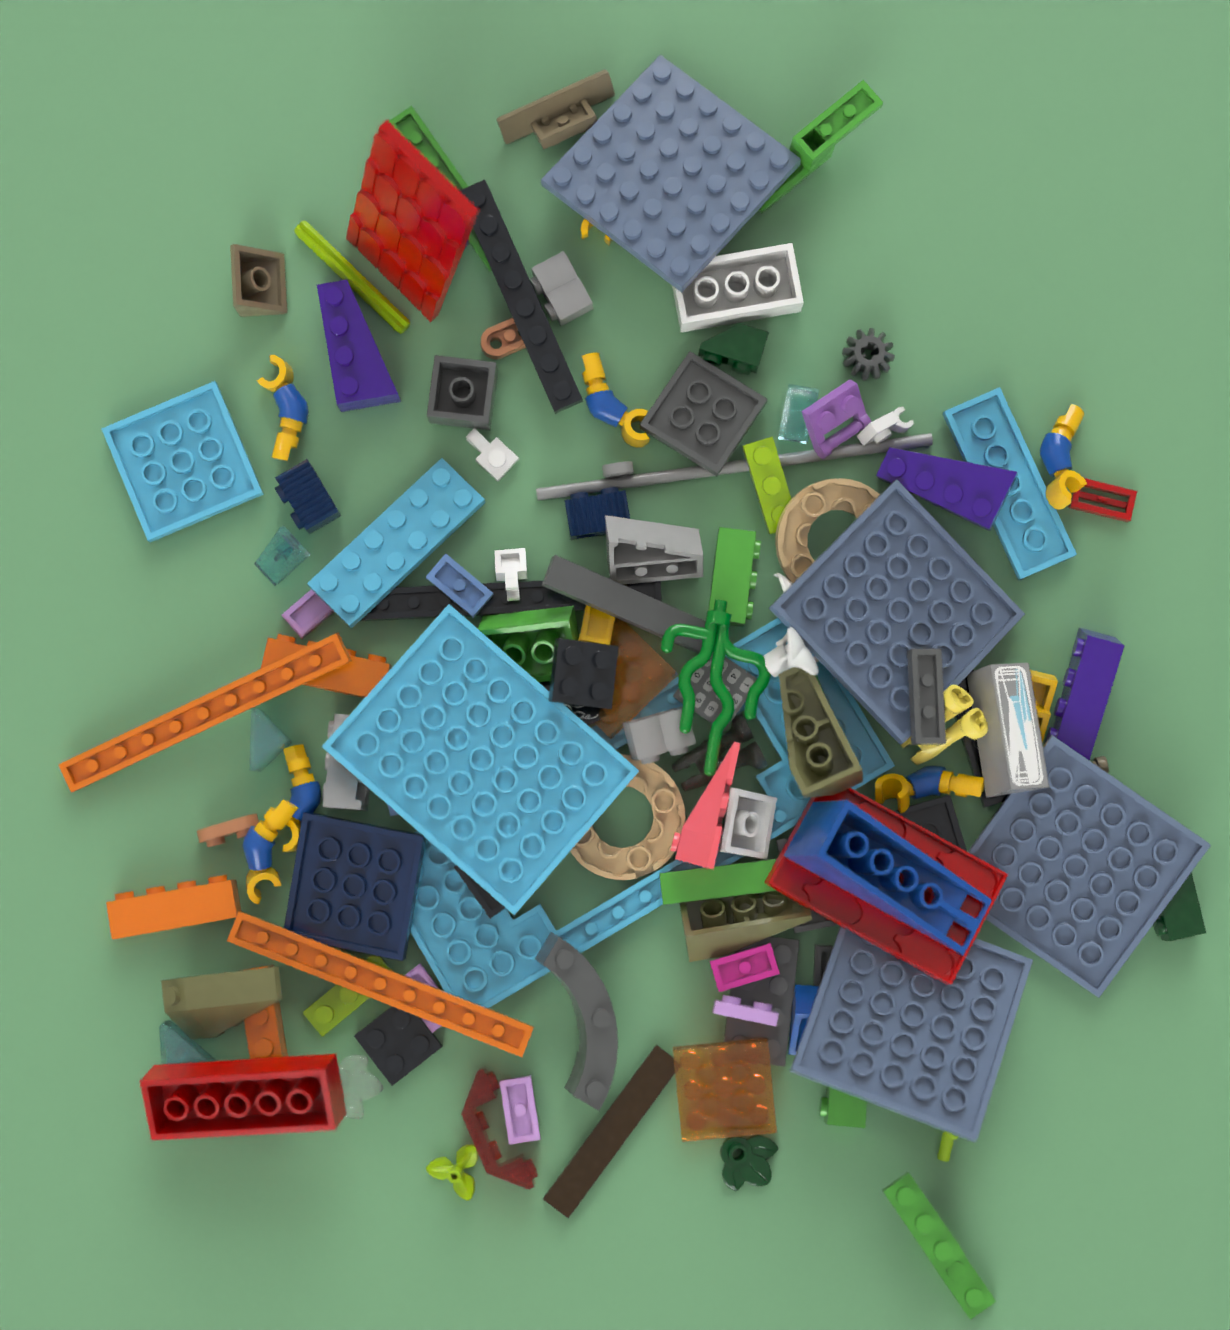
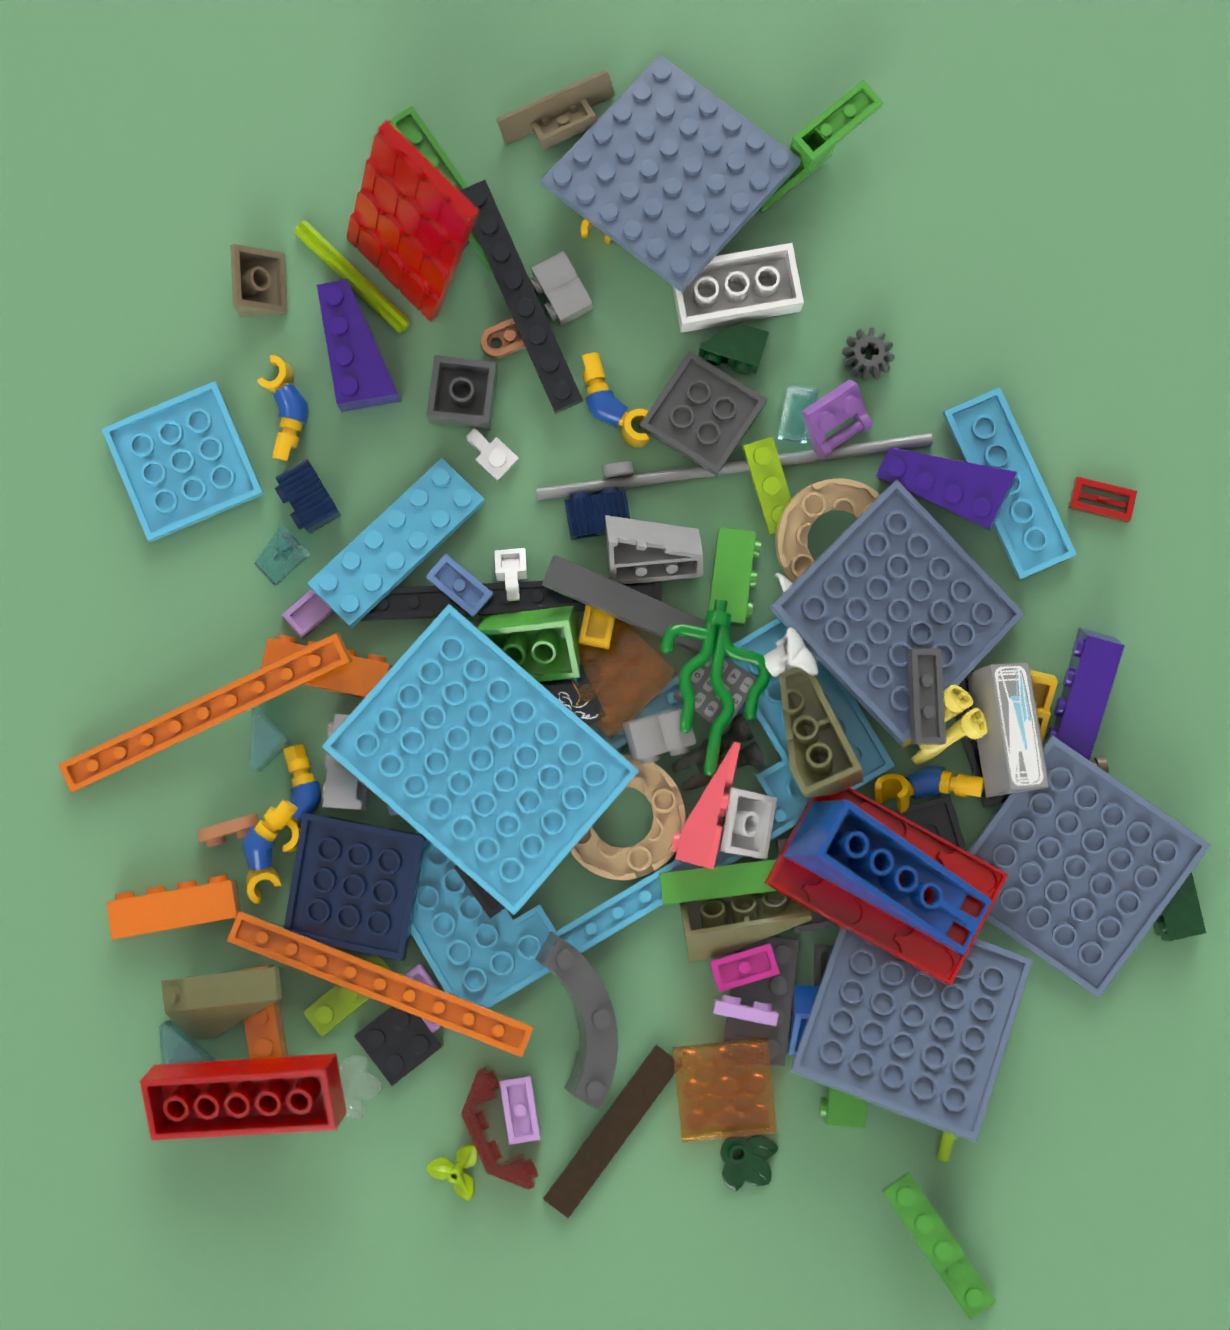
black plate [548,638,619,709] -> none
white plate [857,407,914,446] -> none
yellow piece [1040,404,1087,510] -> none

